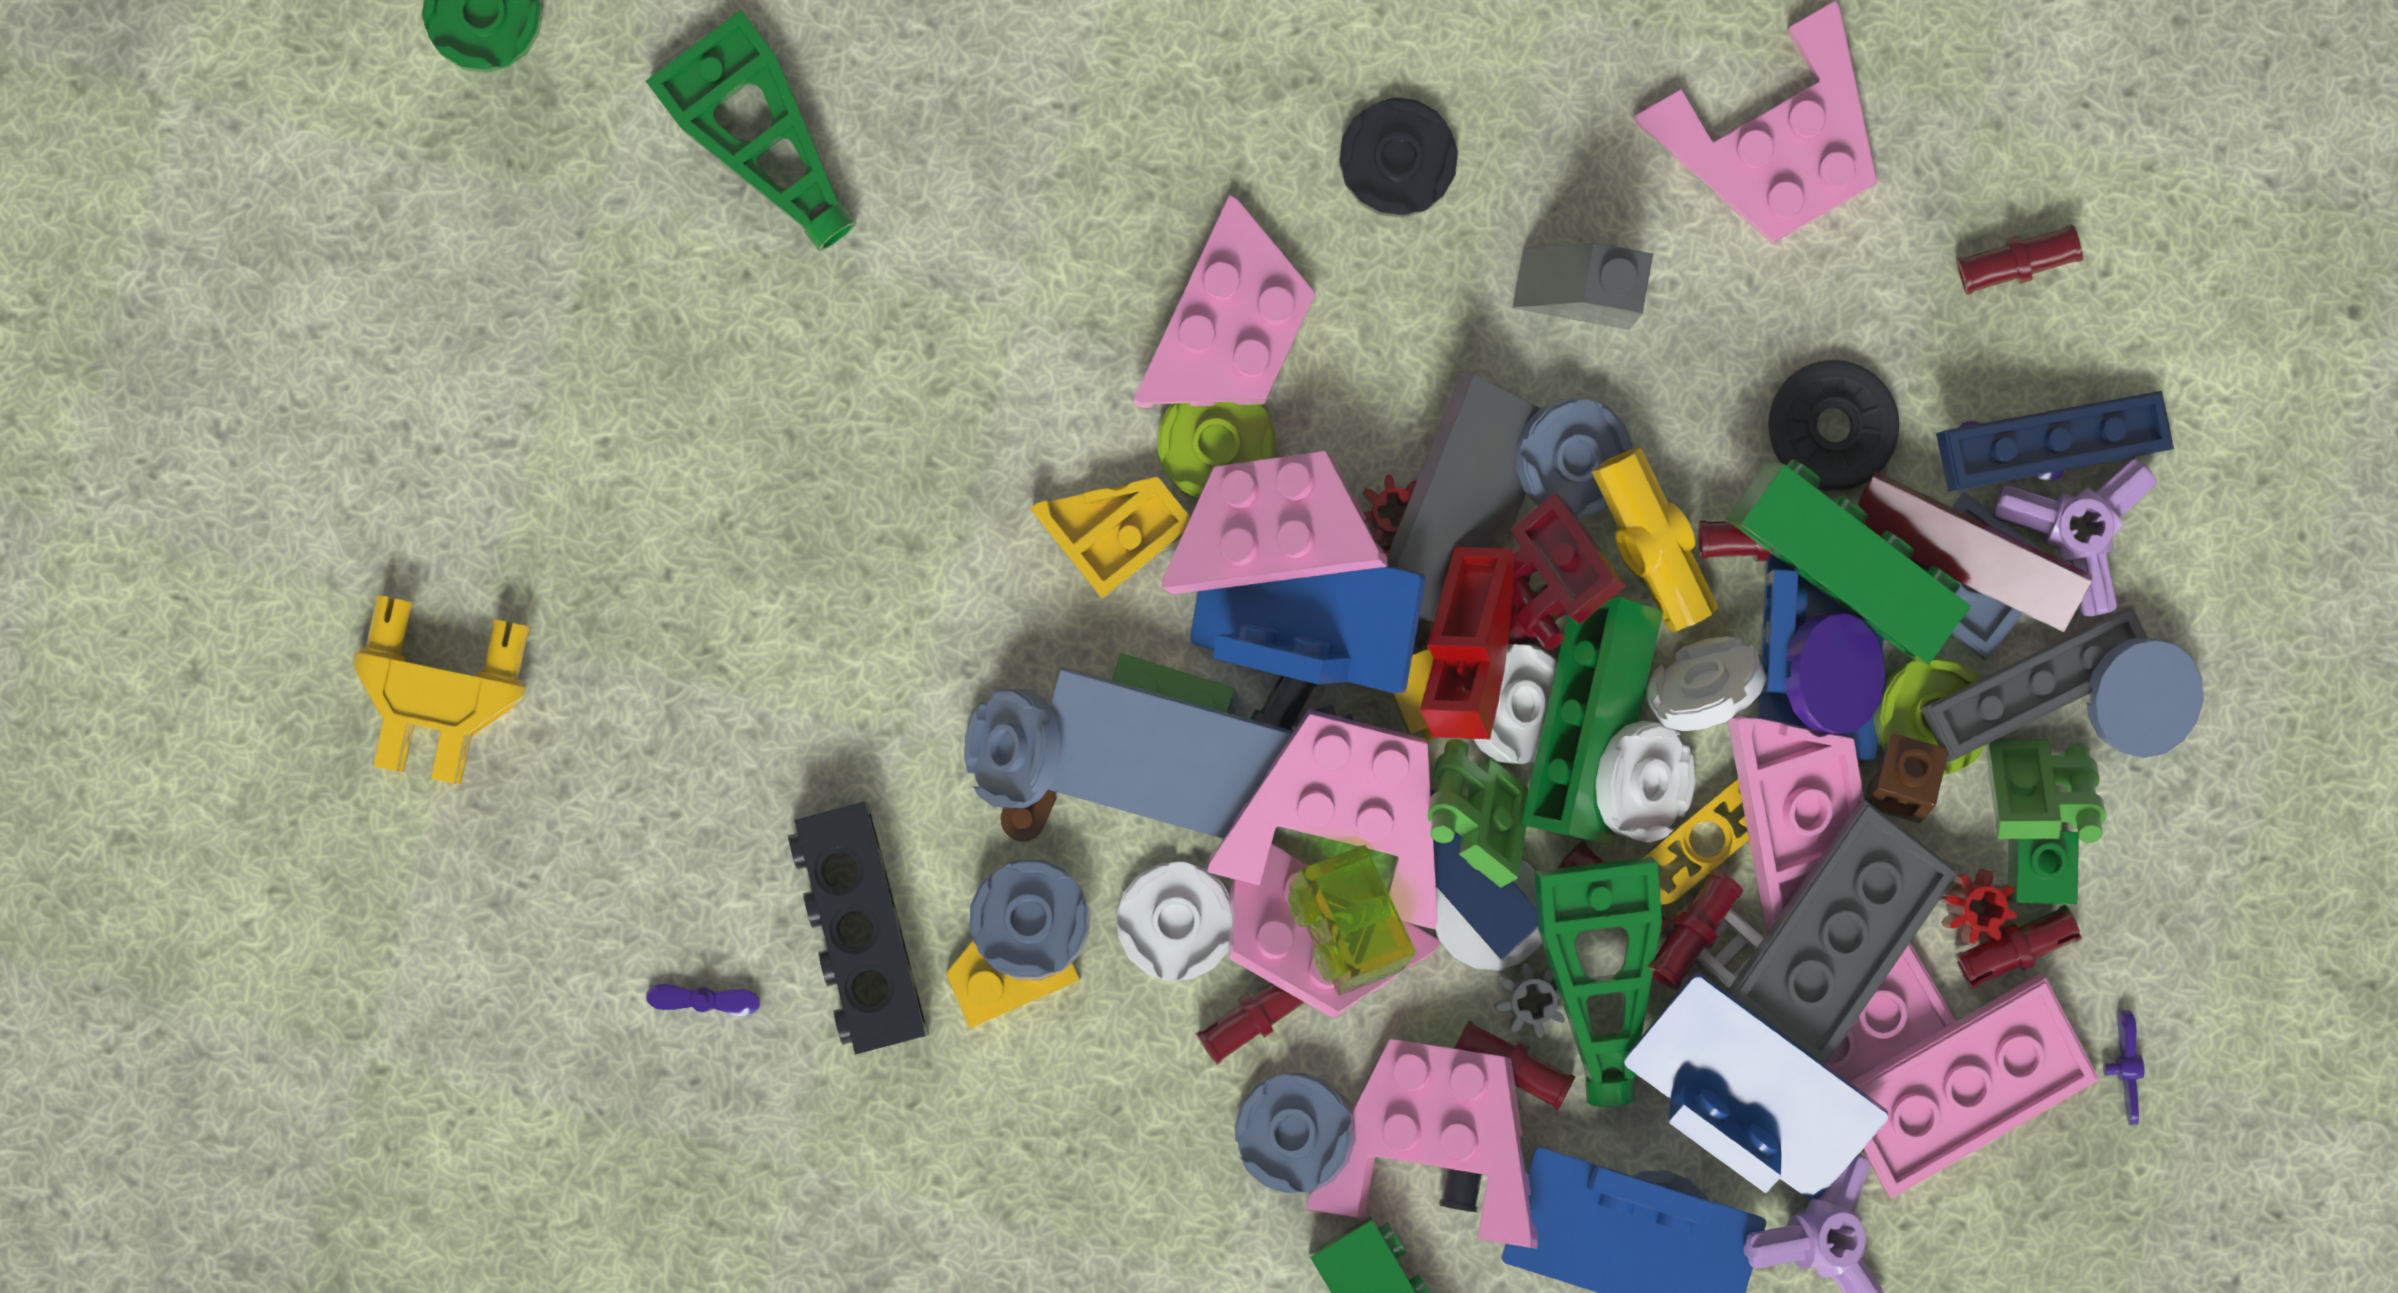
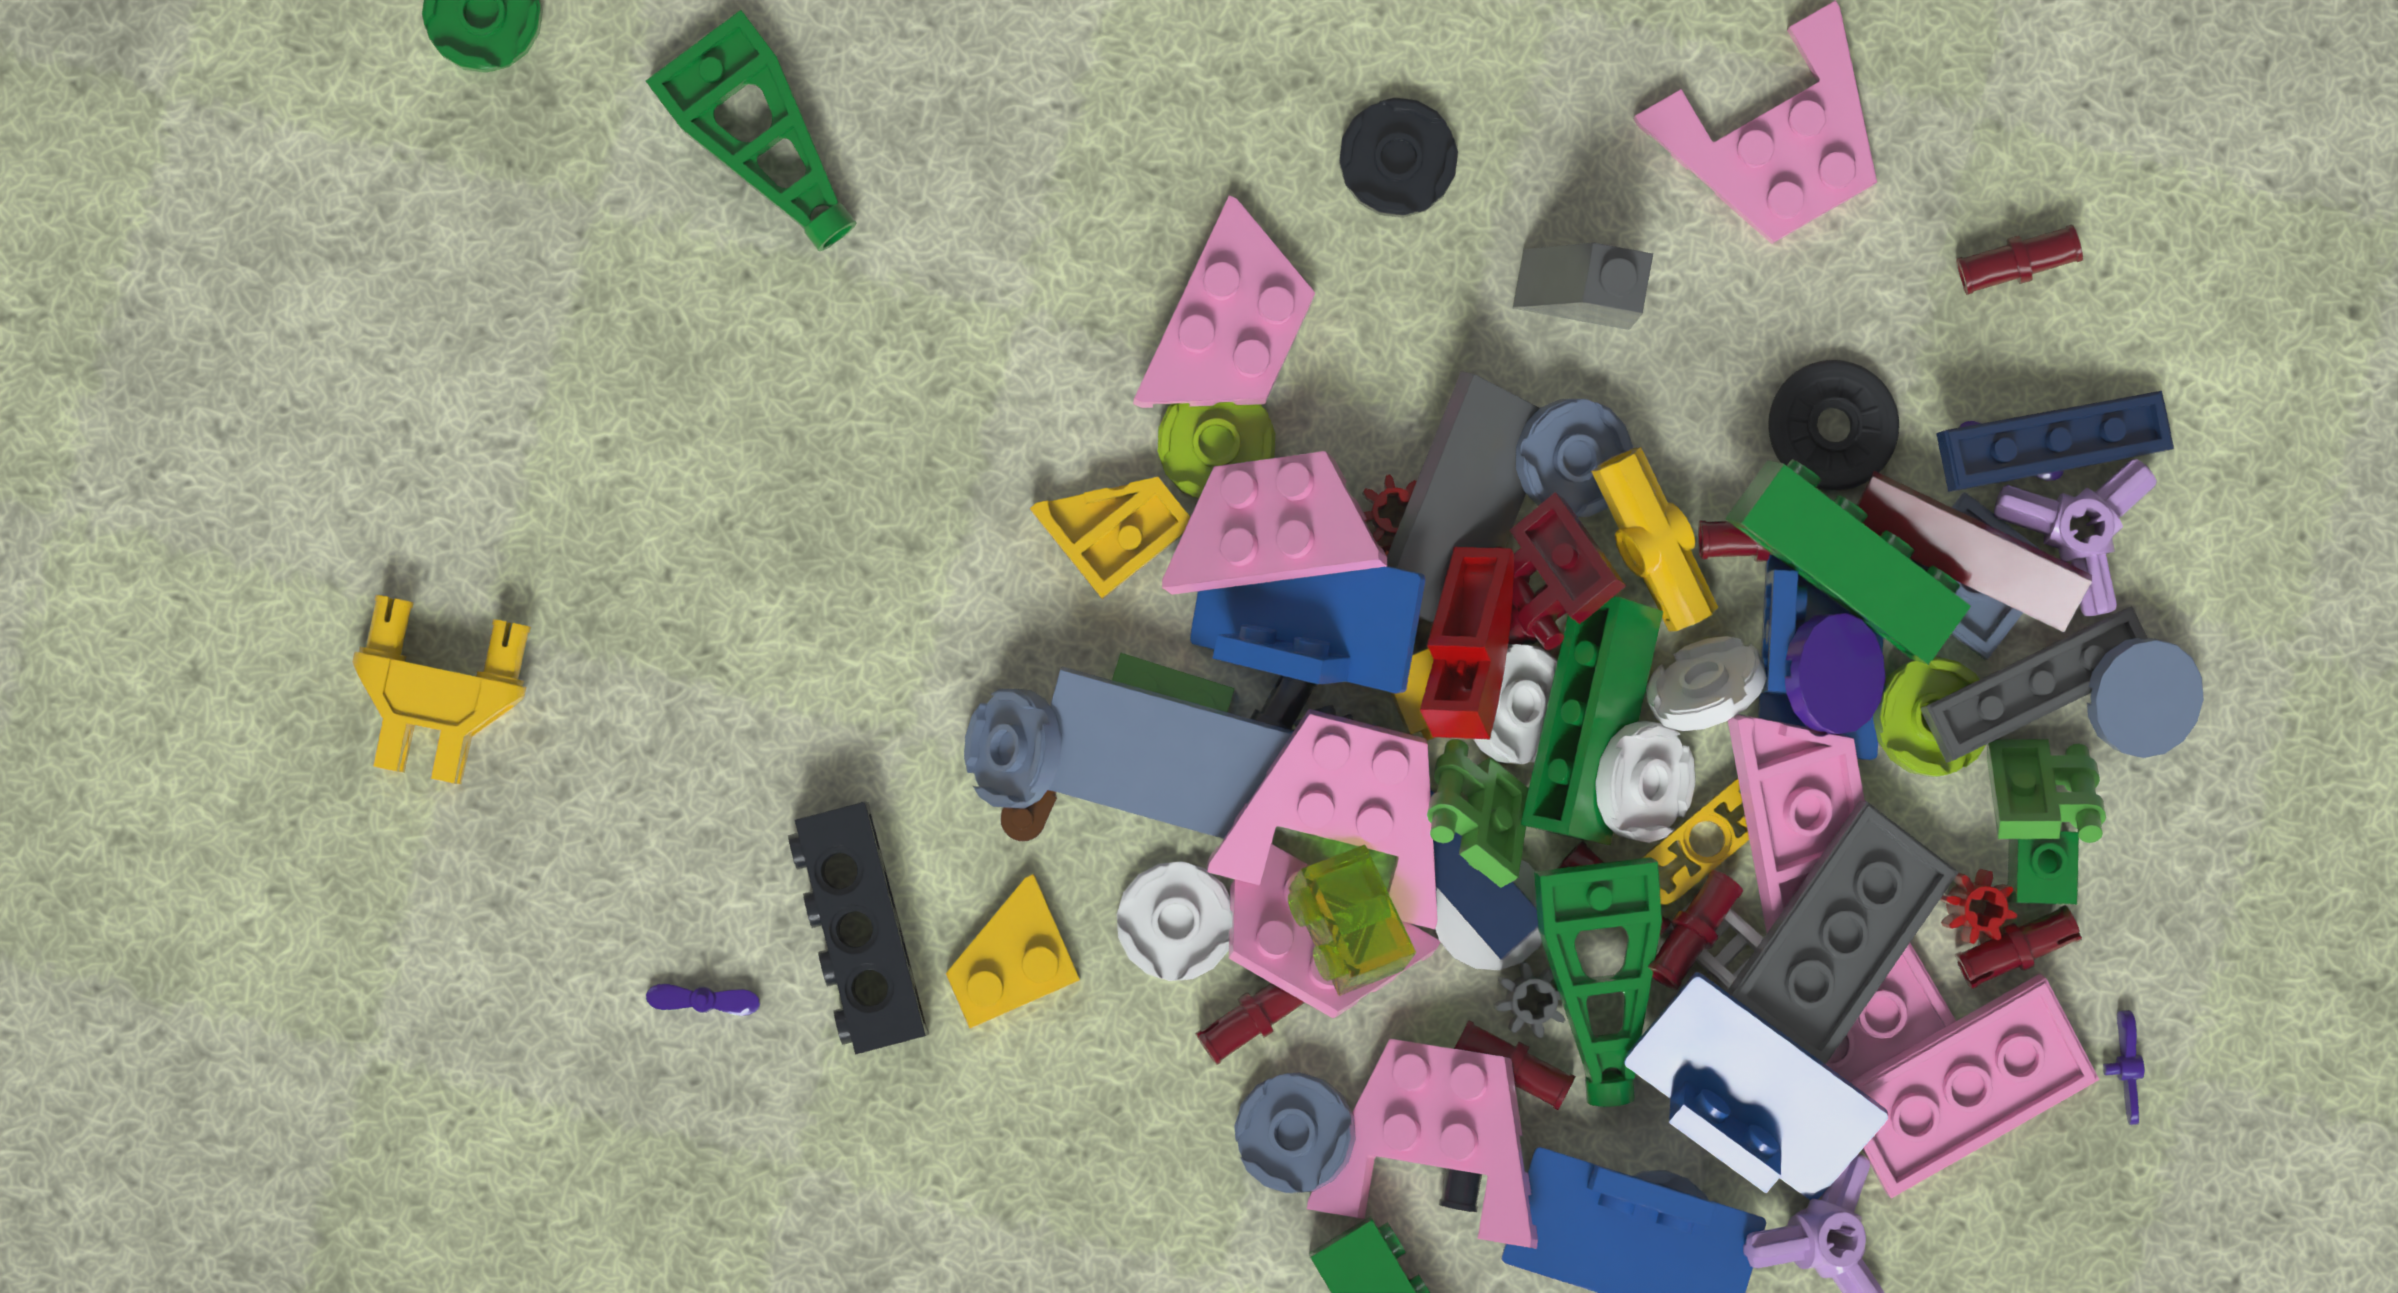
sand blue tile [969,860,1090,980] -> none
reddish brown bracket [1865,734,1948,823] -> none

